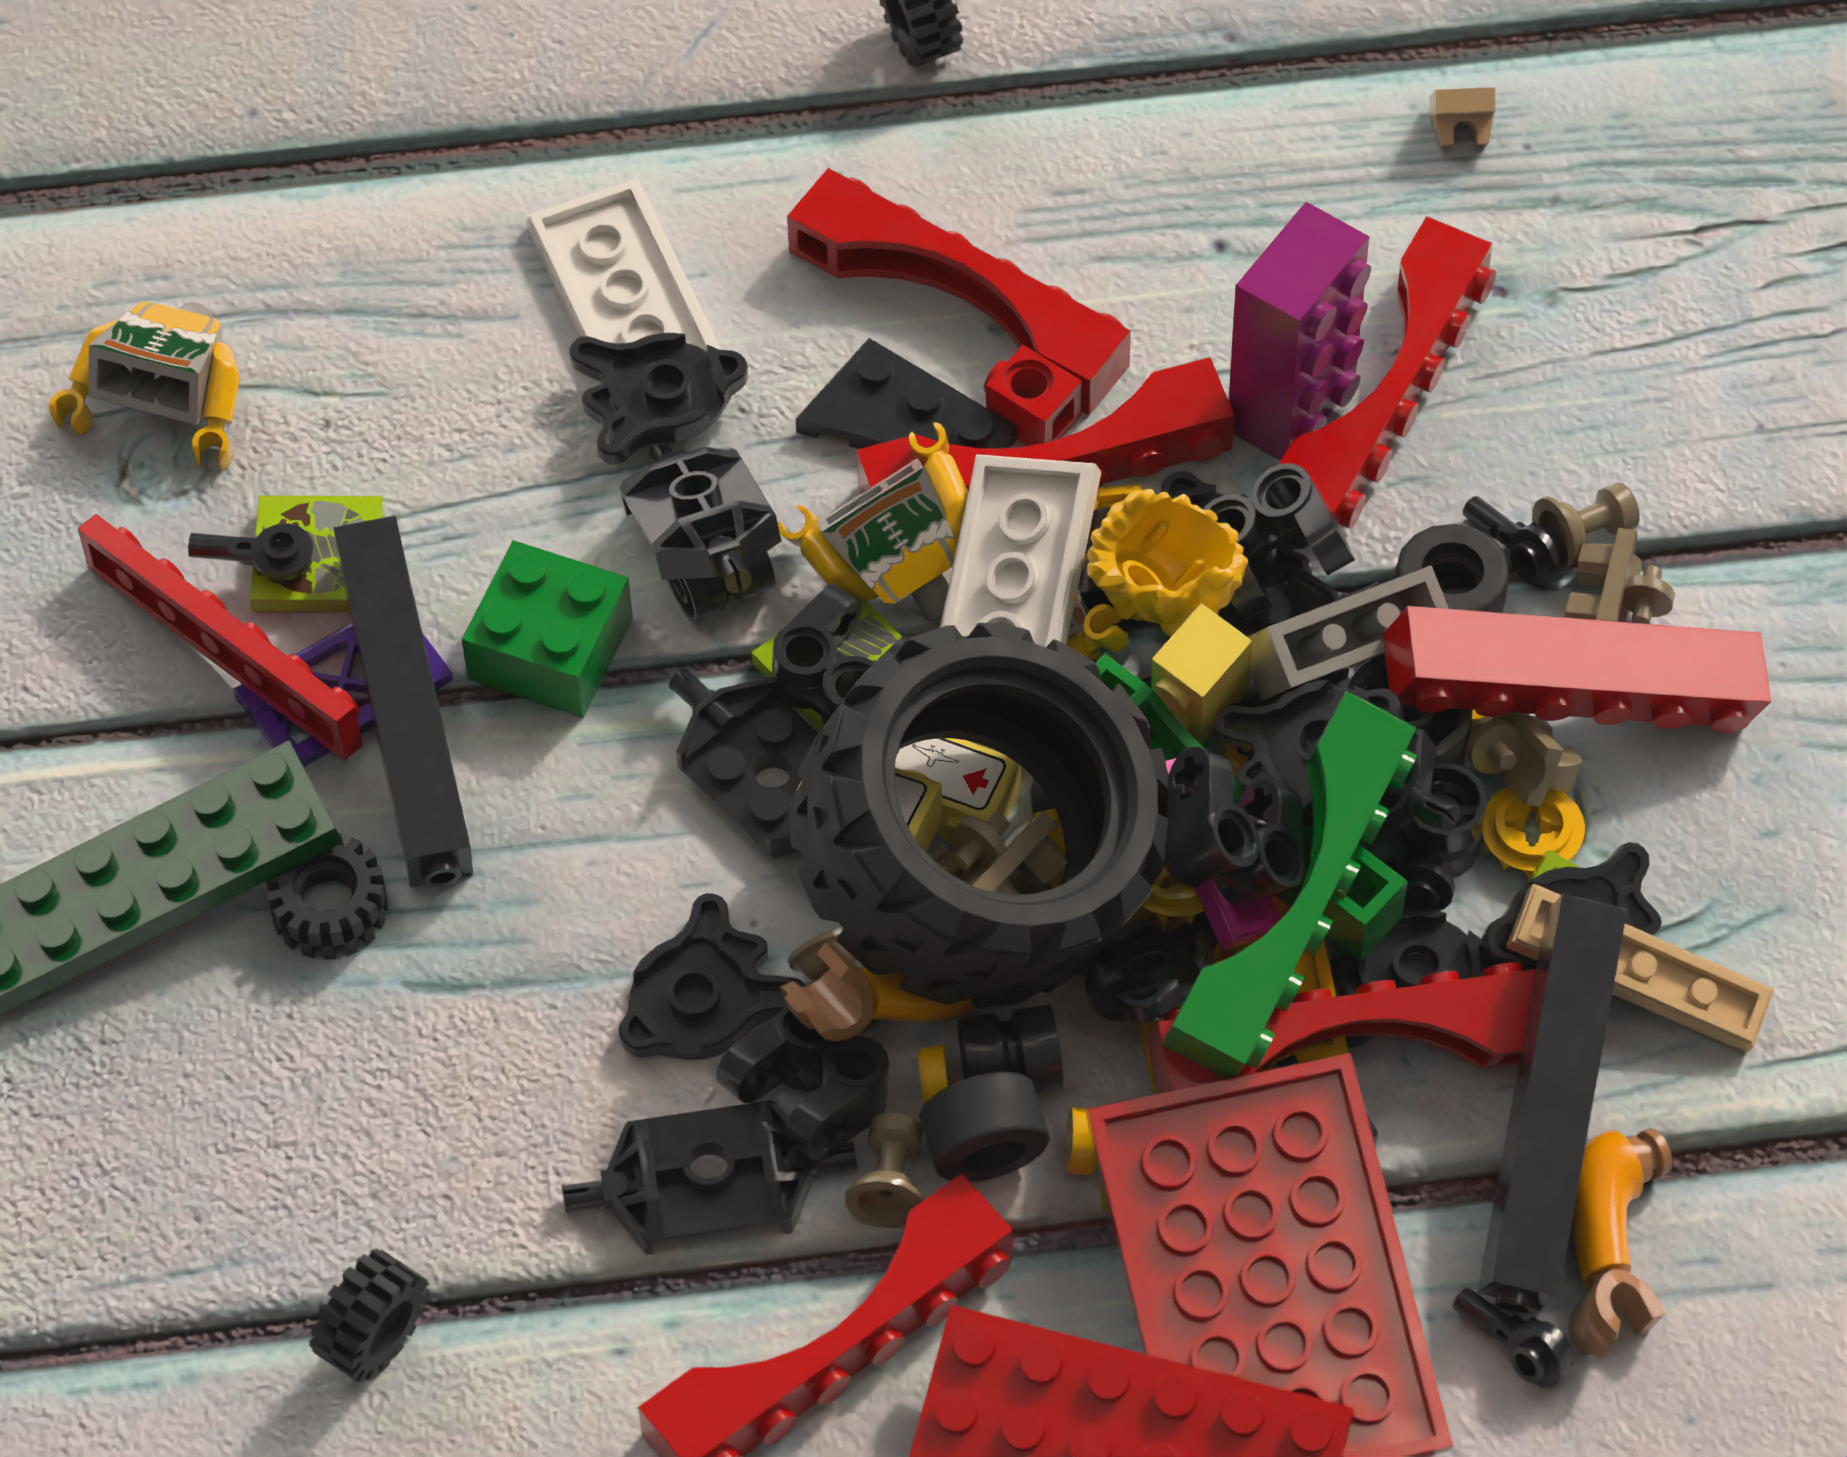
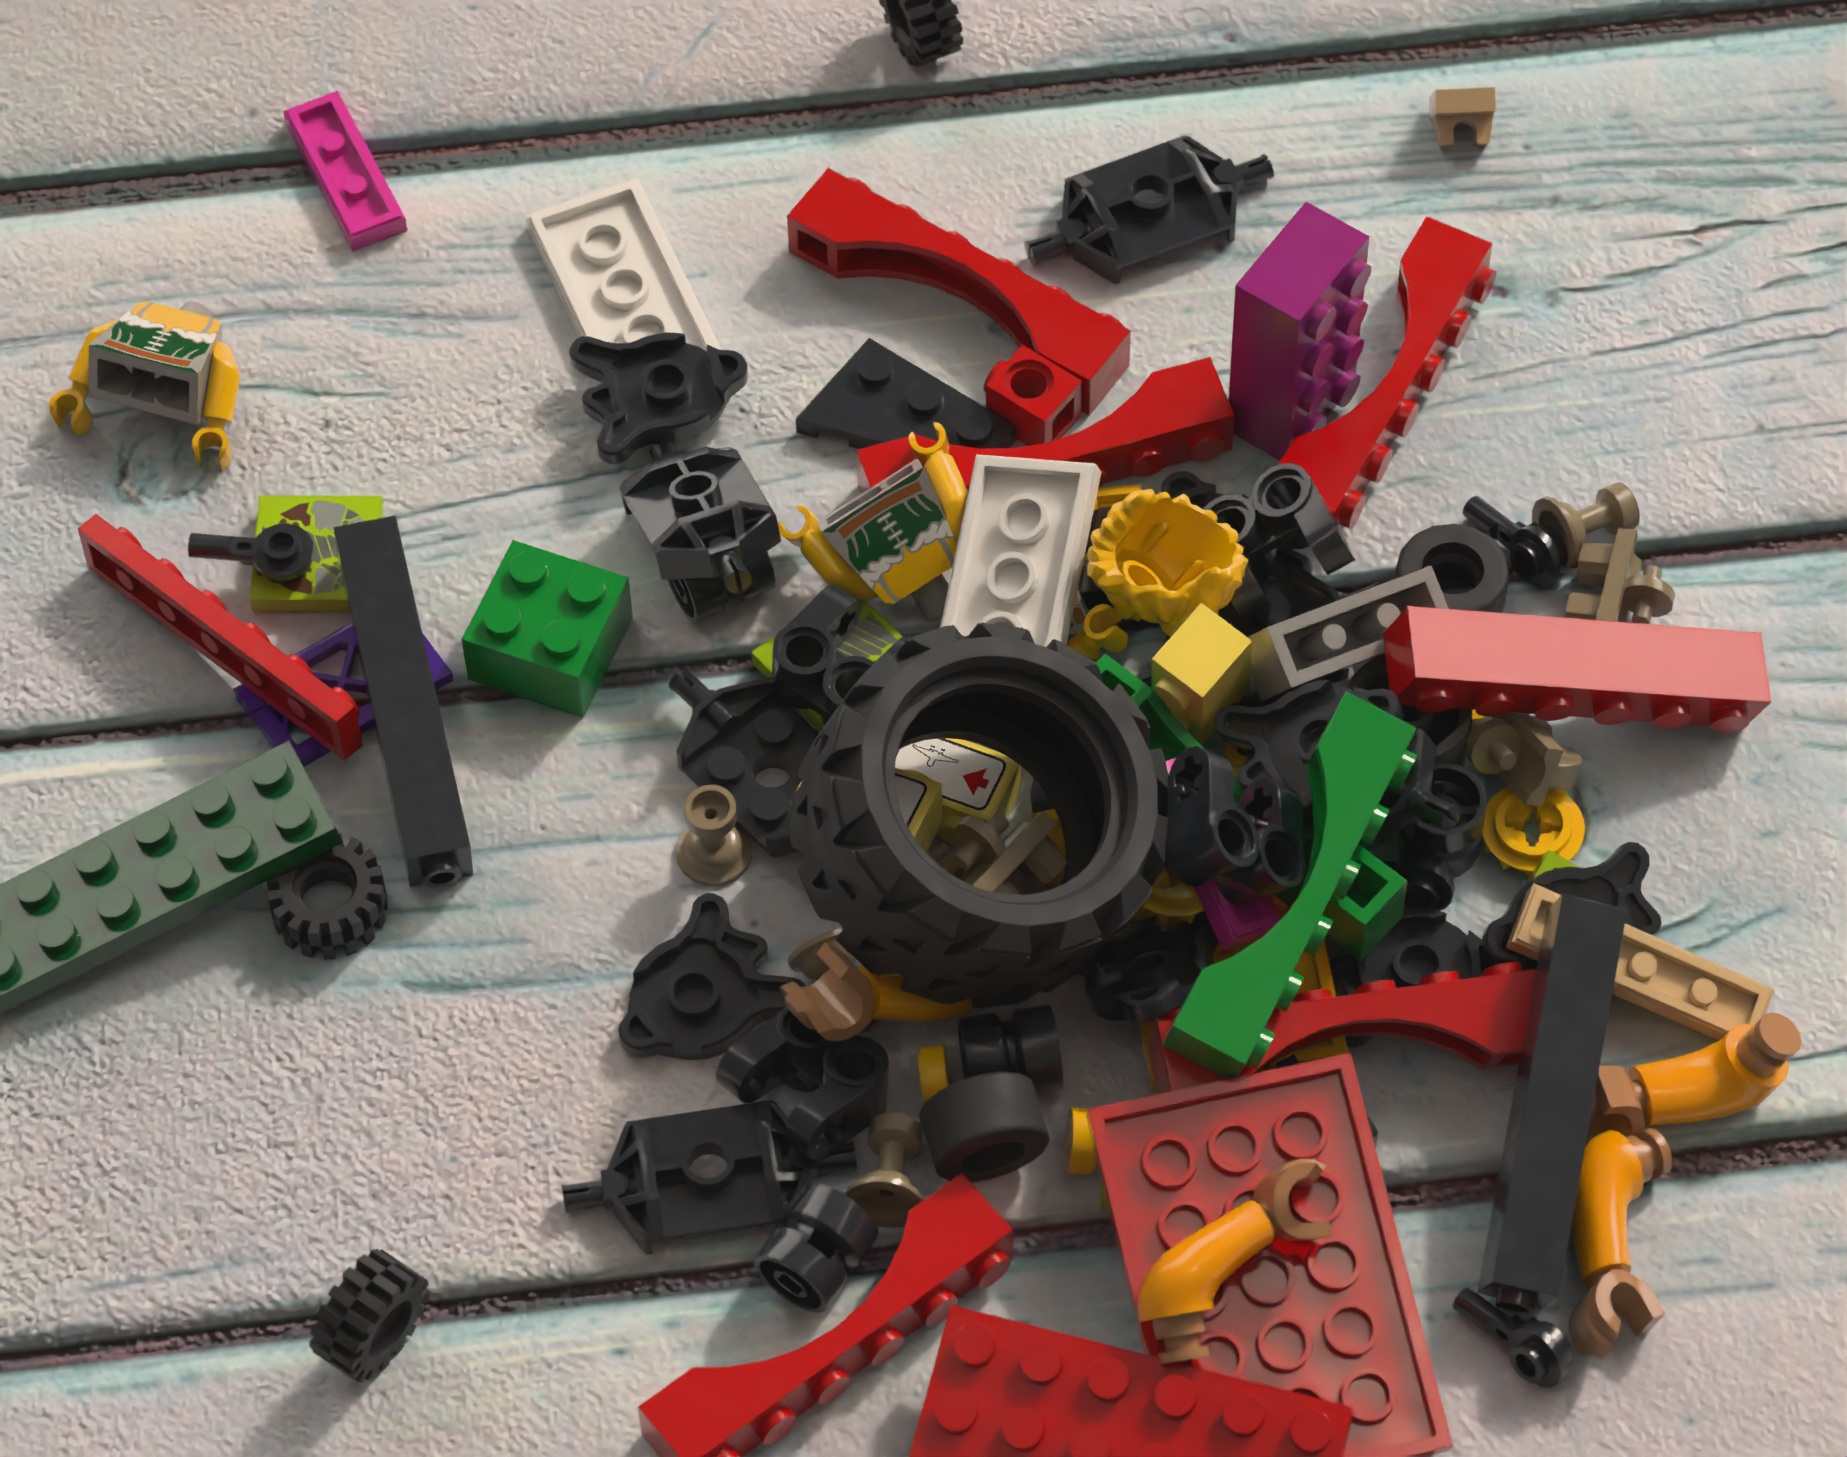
none -> dark pink tile [283,90,408,252]
none -> dark tan piece [676,785,753,886]
none -> black wheel [753,1183,879,1313]
none -> black plate [1024,135,1274,285]
none -> light orange piece [1137,1159,1332,1364]
none -> piece [1586,1013,1802,1143]

